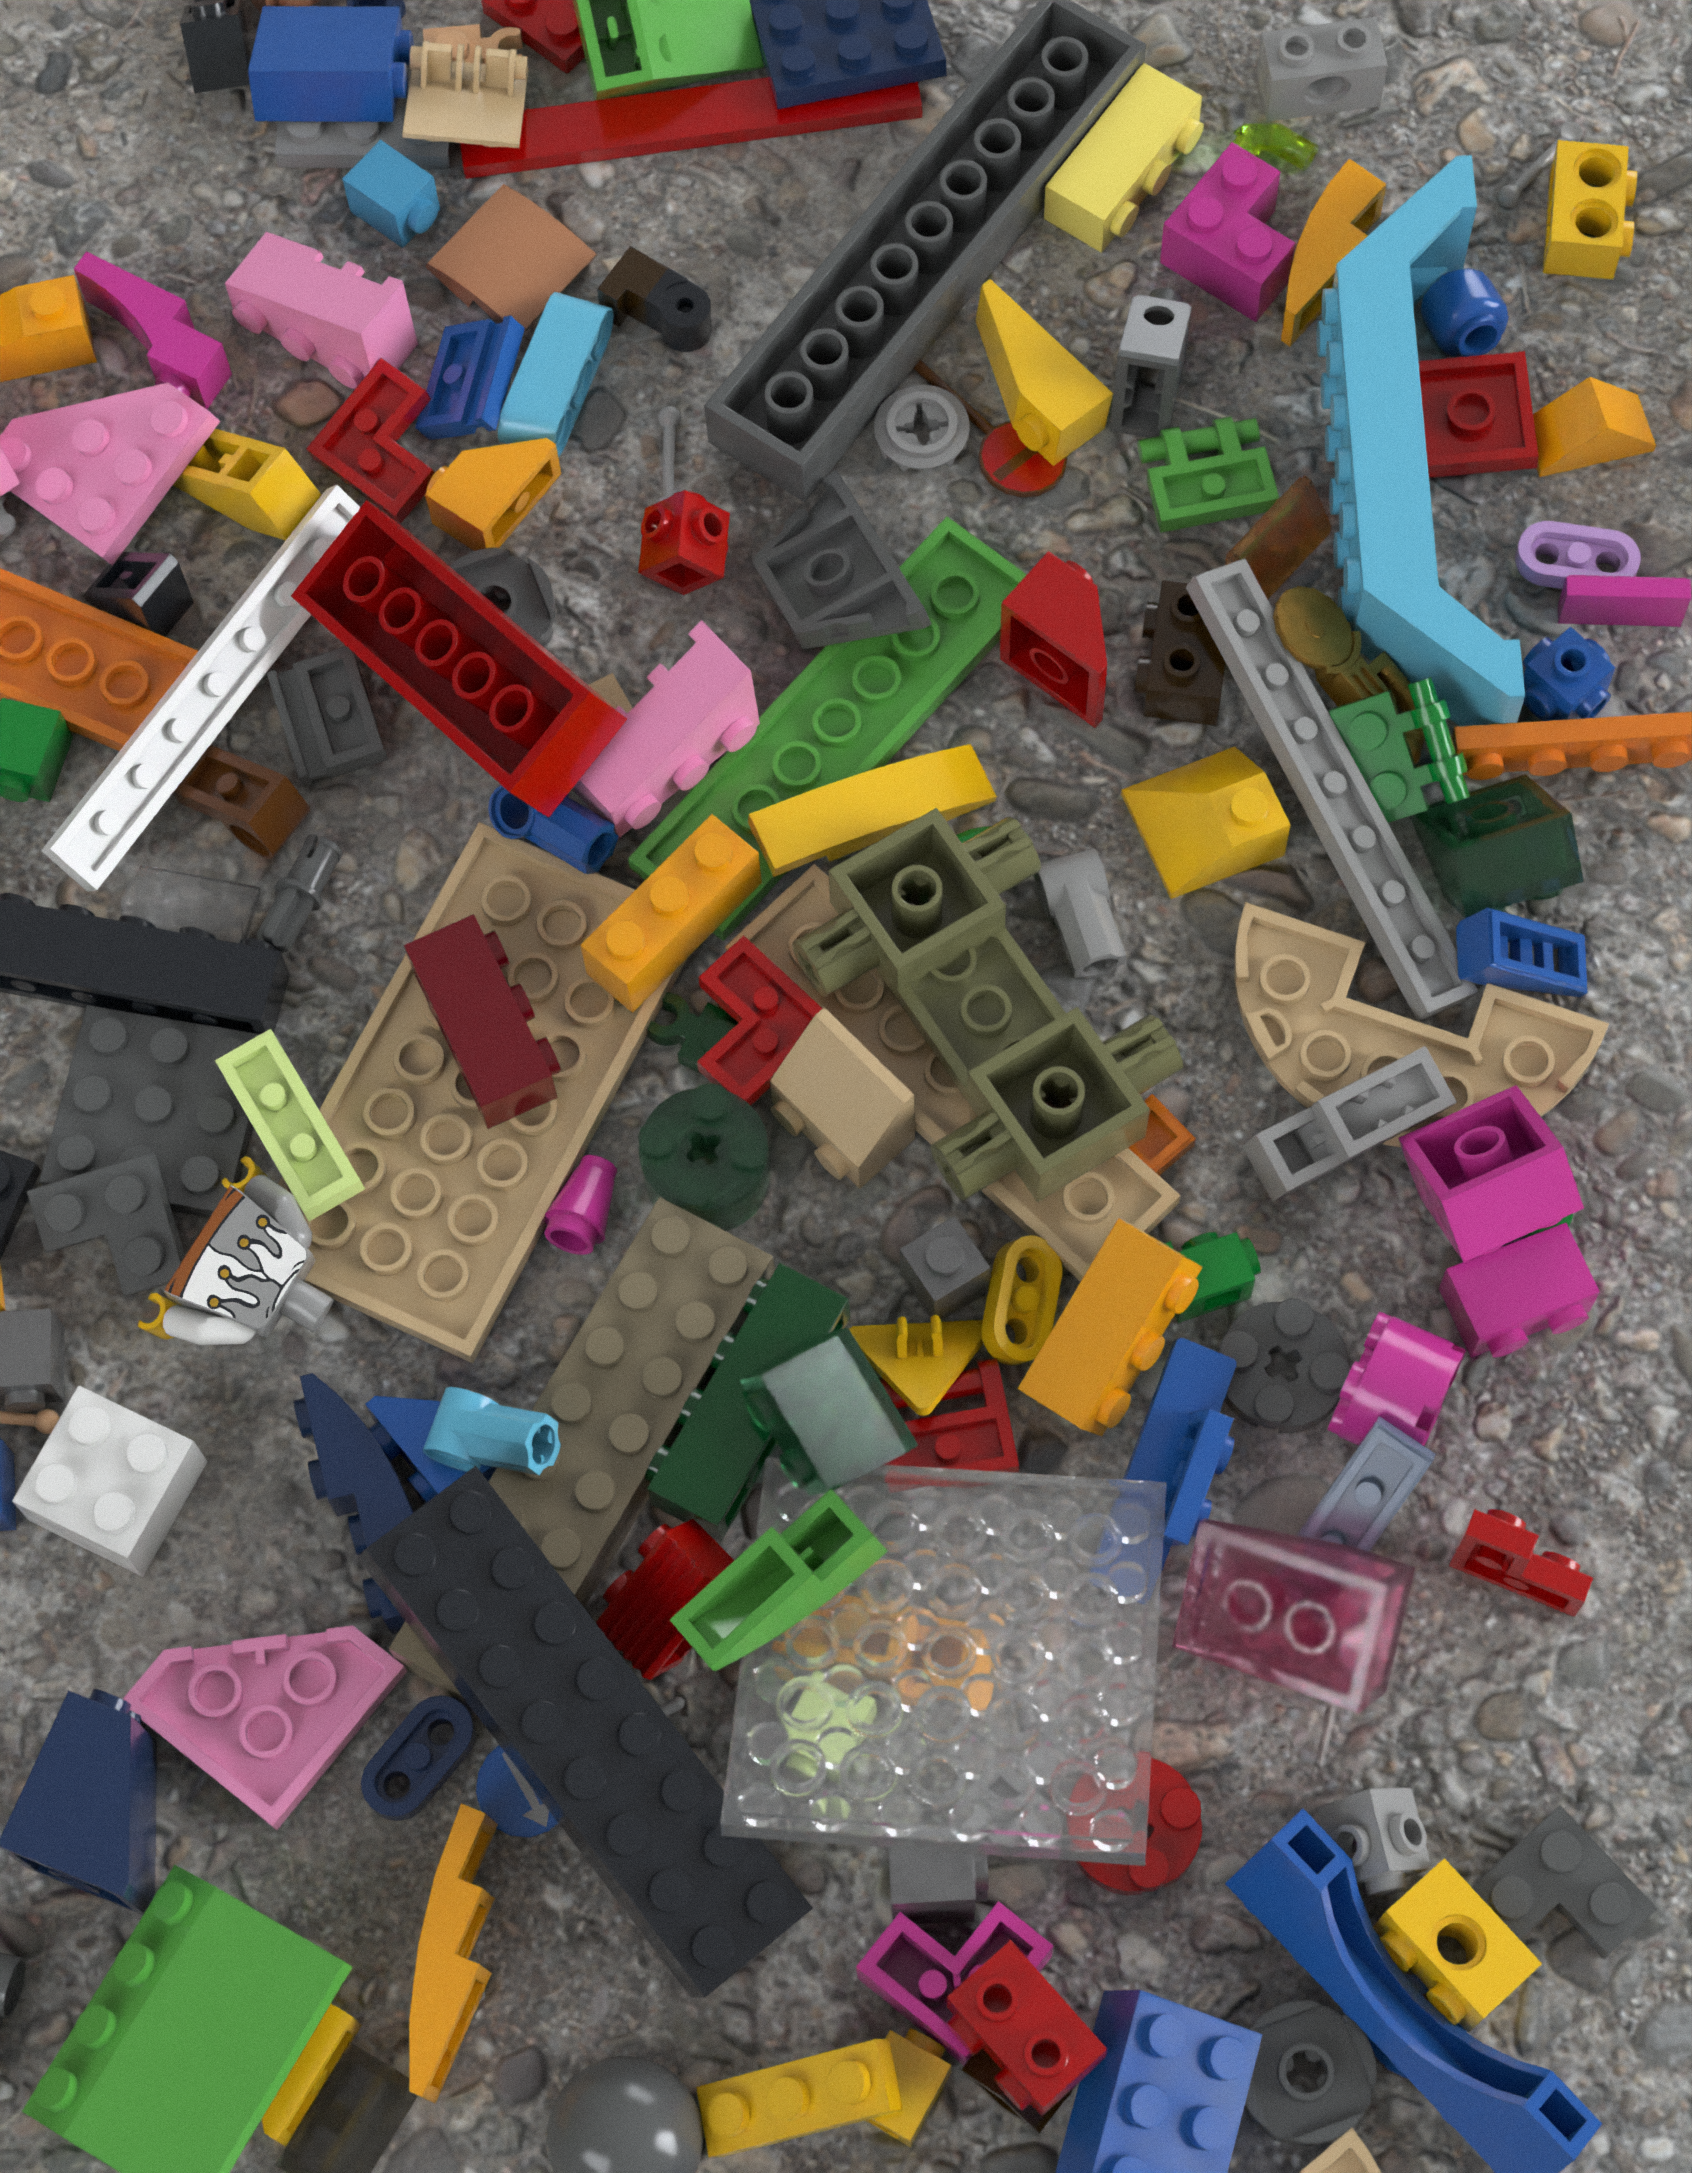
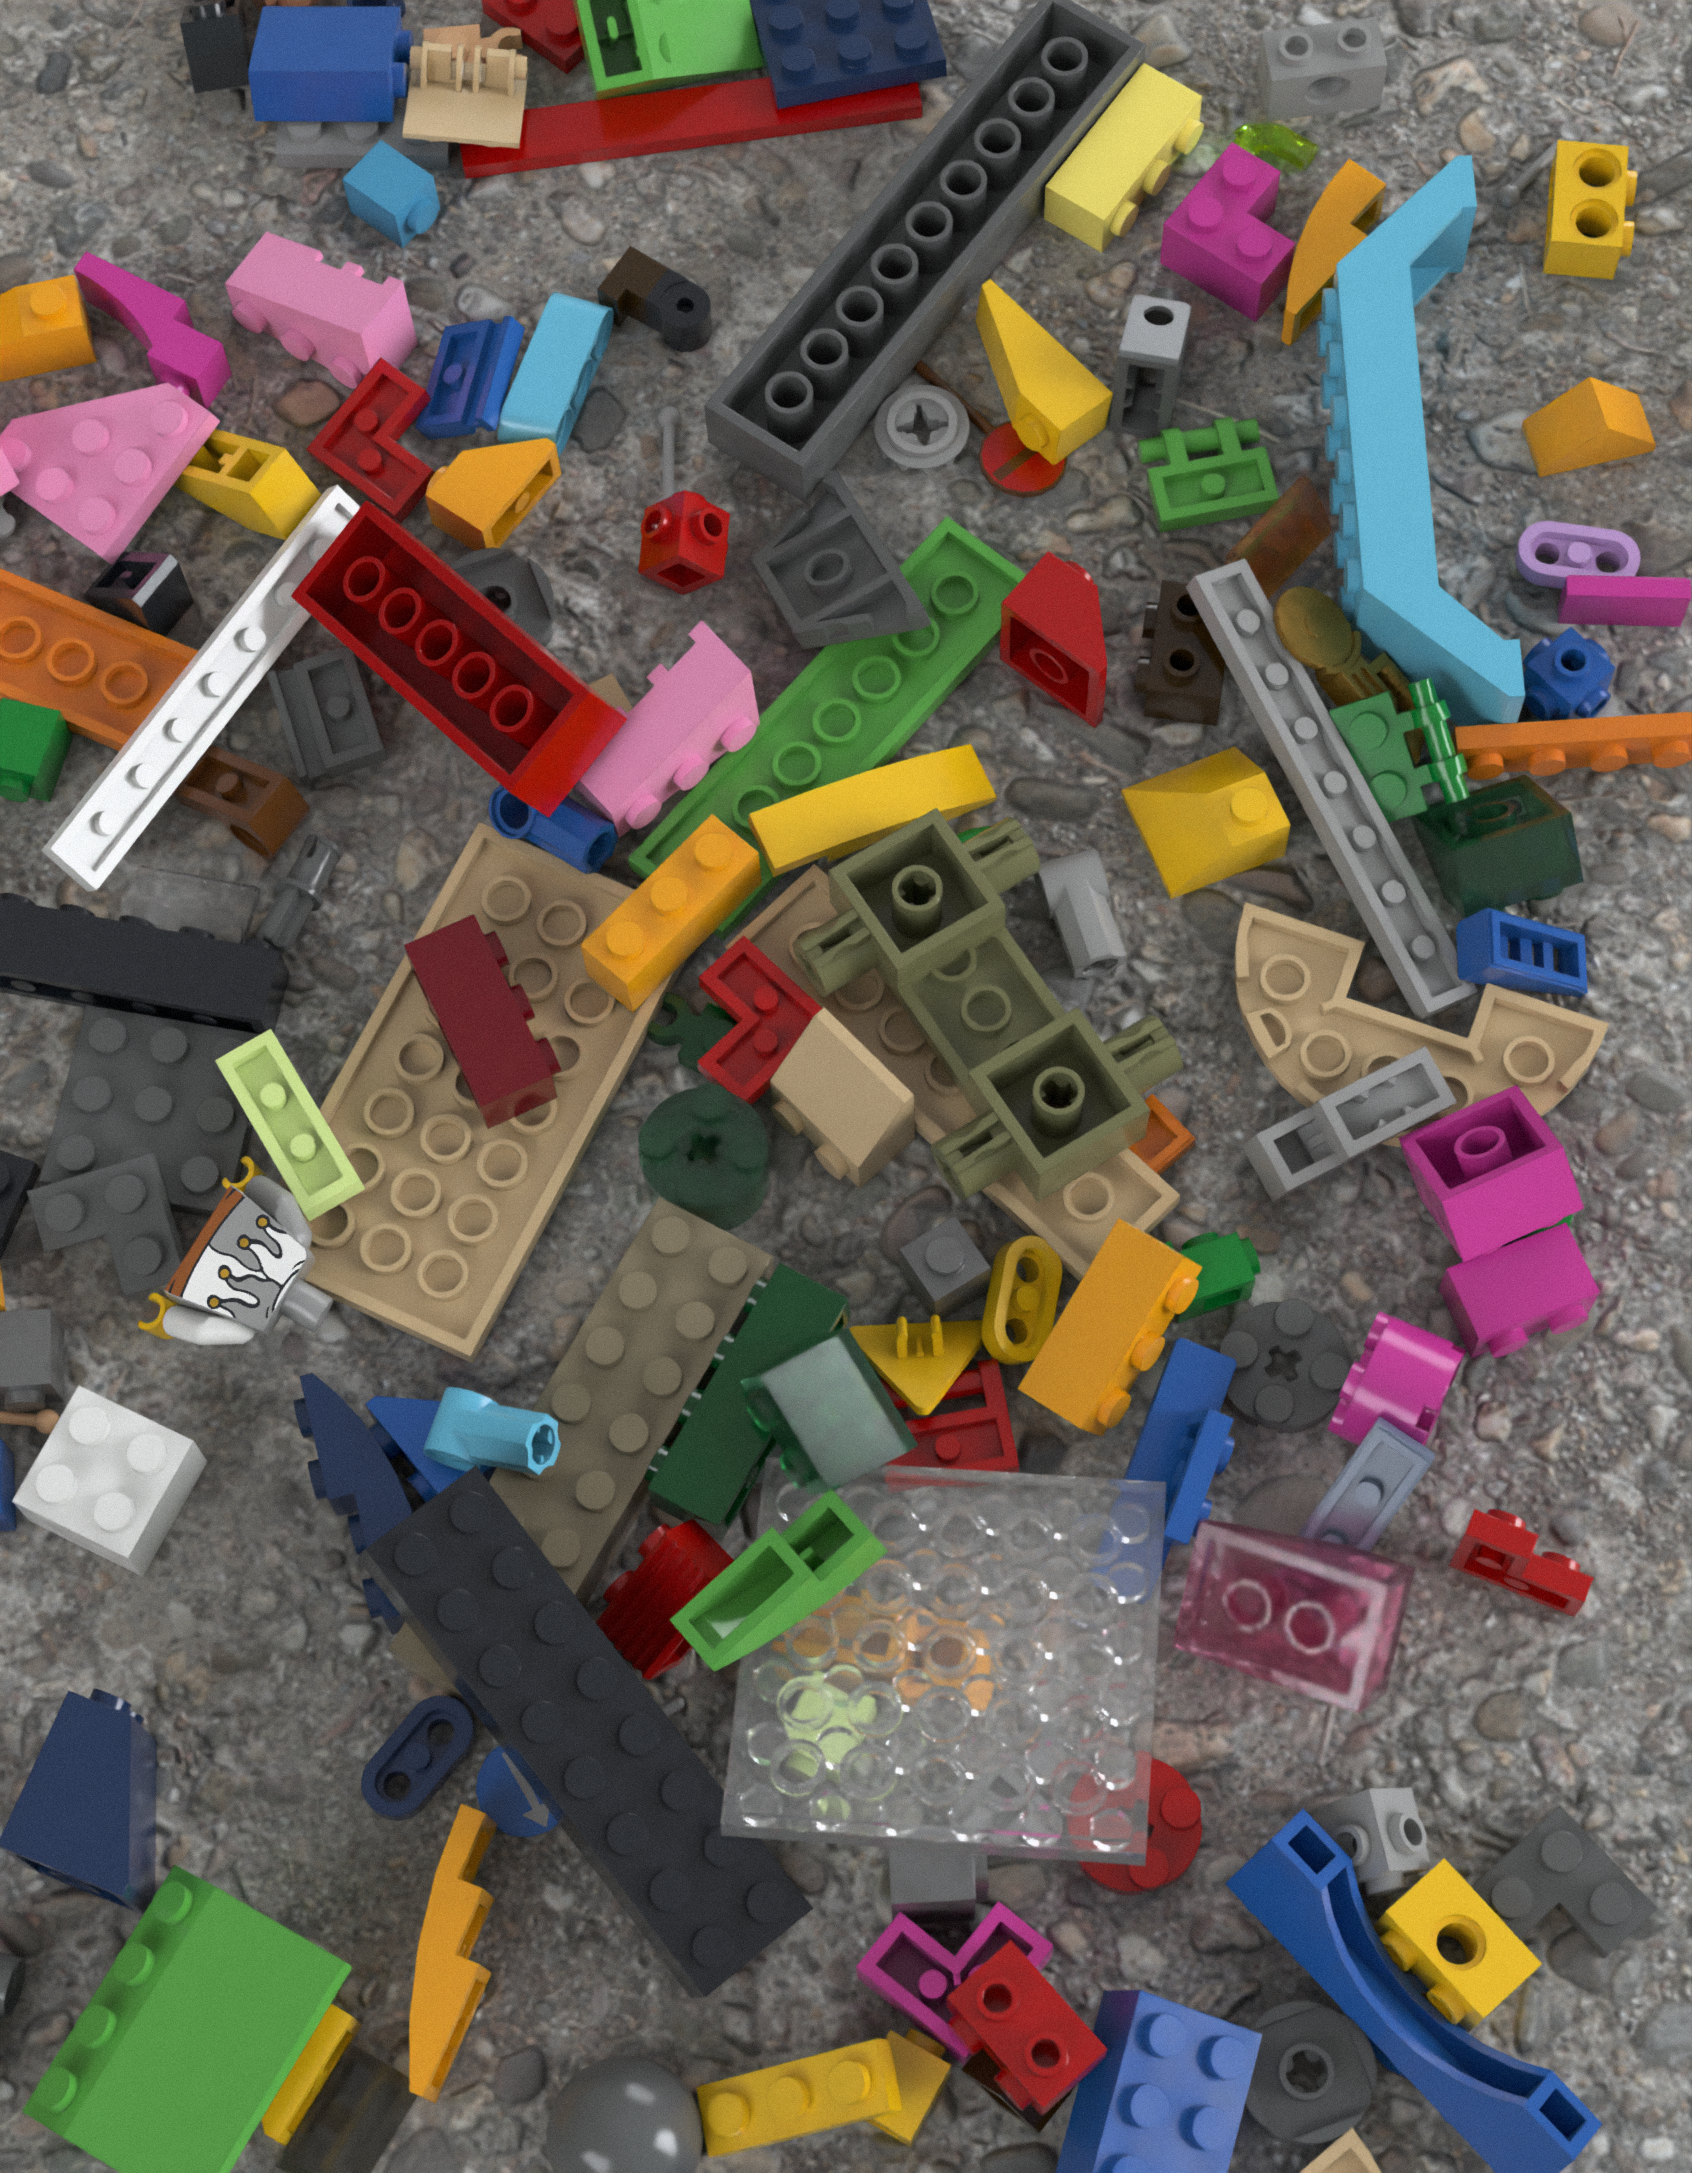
bright pink plate [123,1625,407,1831] -> none
nougat slope [425,184,597,333] -> none
dark pink cone [544,1155,617,1255] -> none
red plate [1418,351,1539,478] -> none
blue head [1420,268,1509,357] -> none

